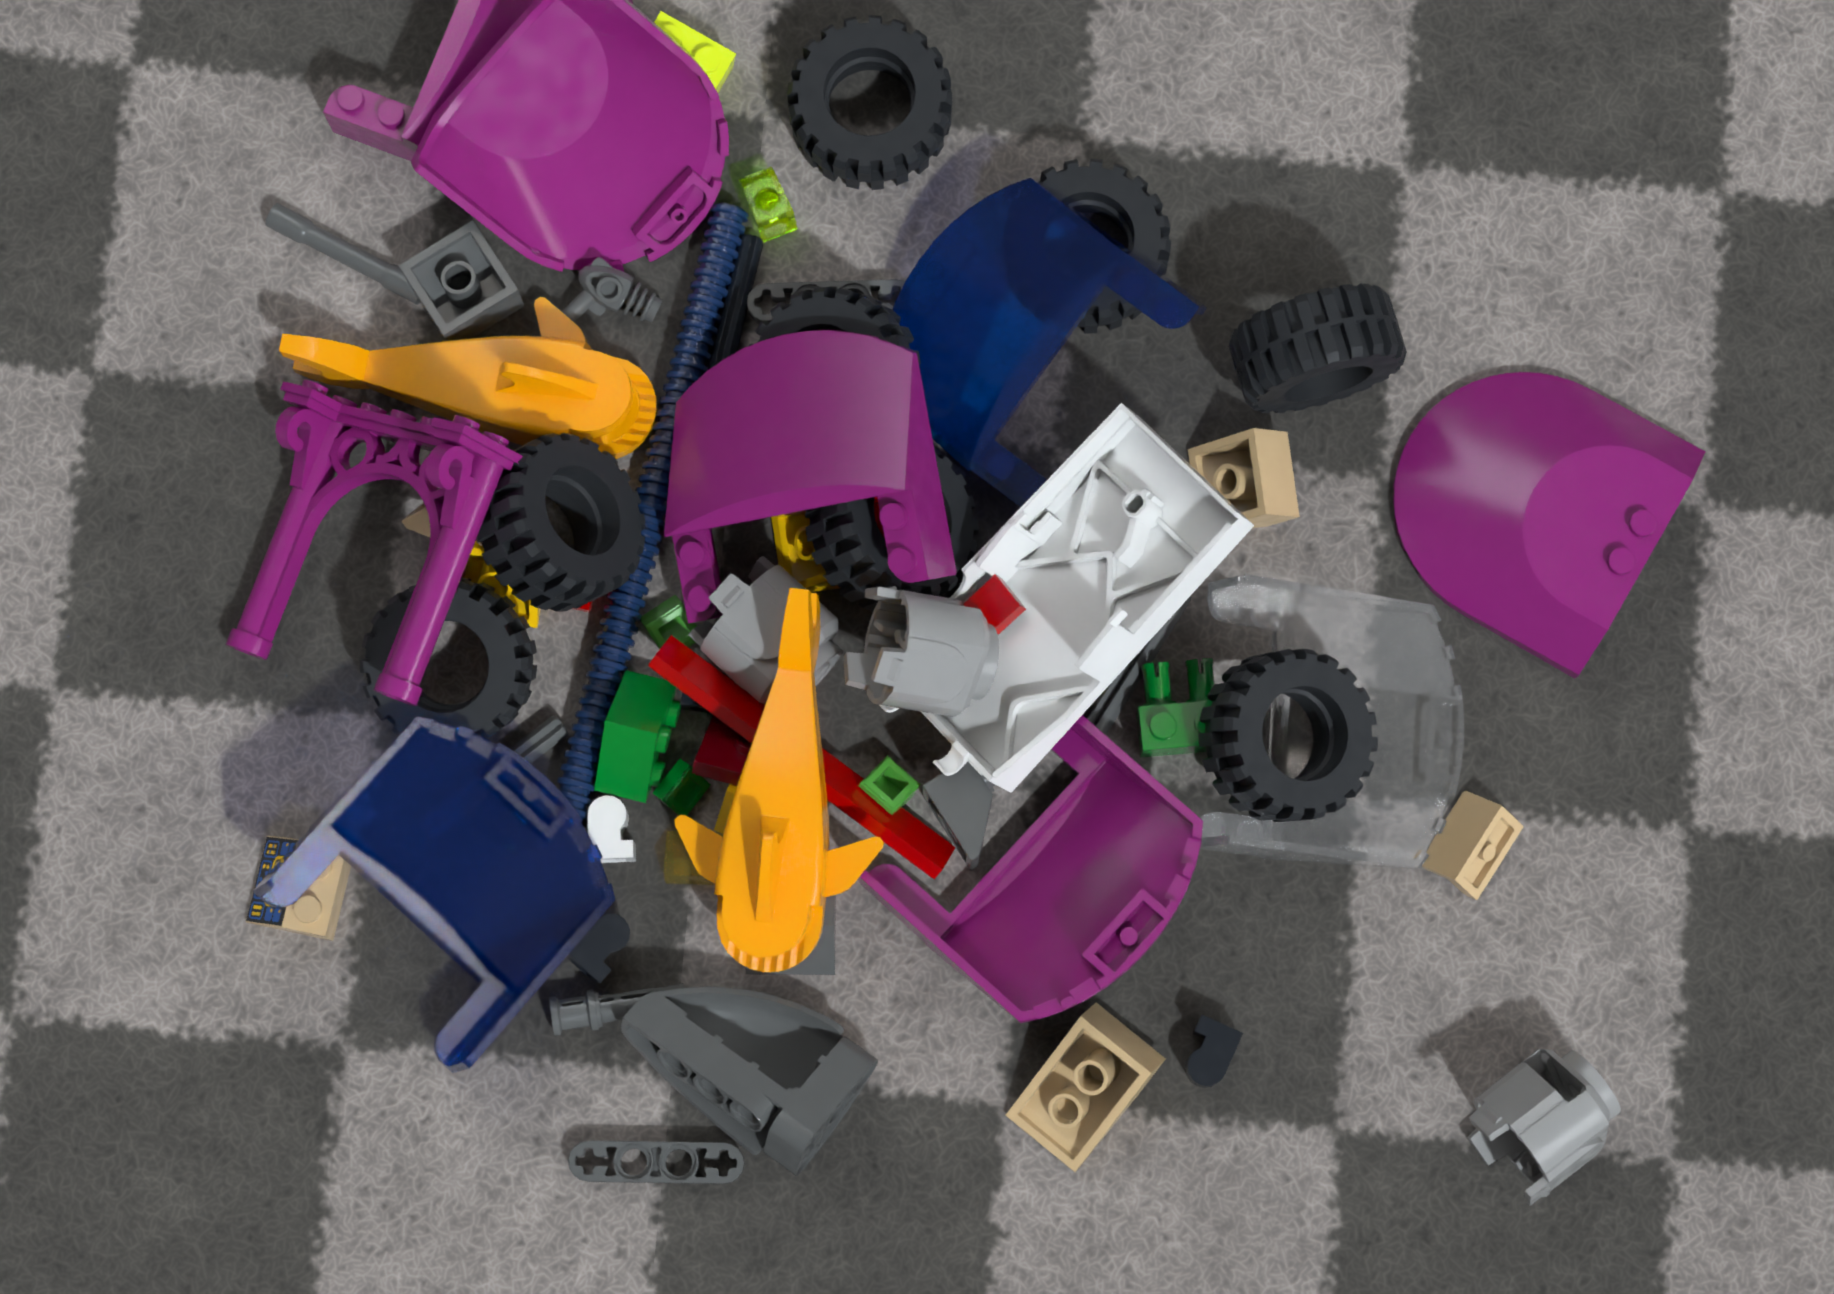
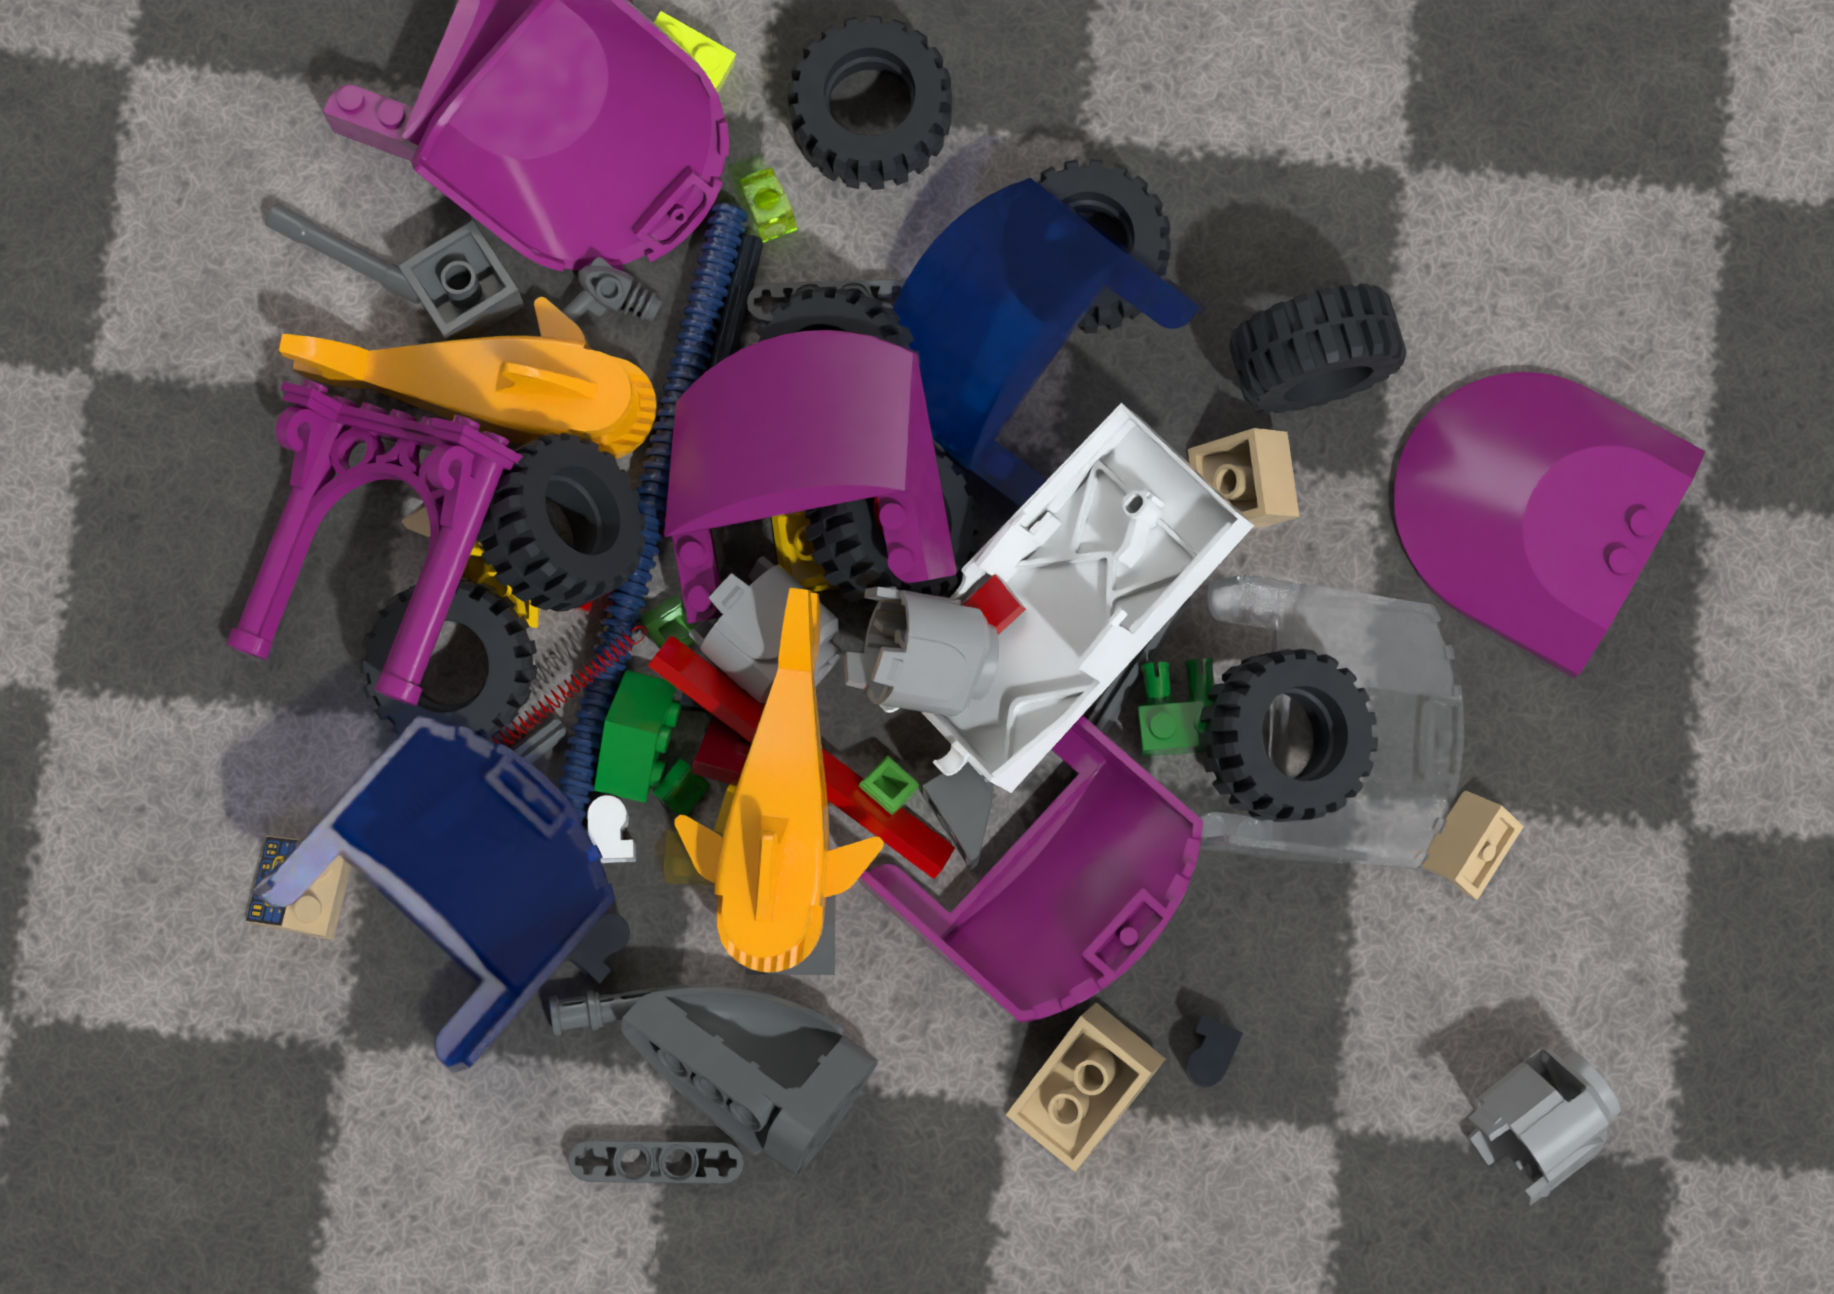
none -> red piece [382,626,646,836]

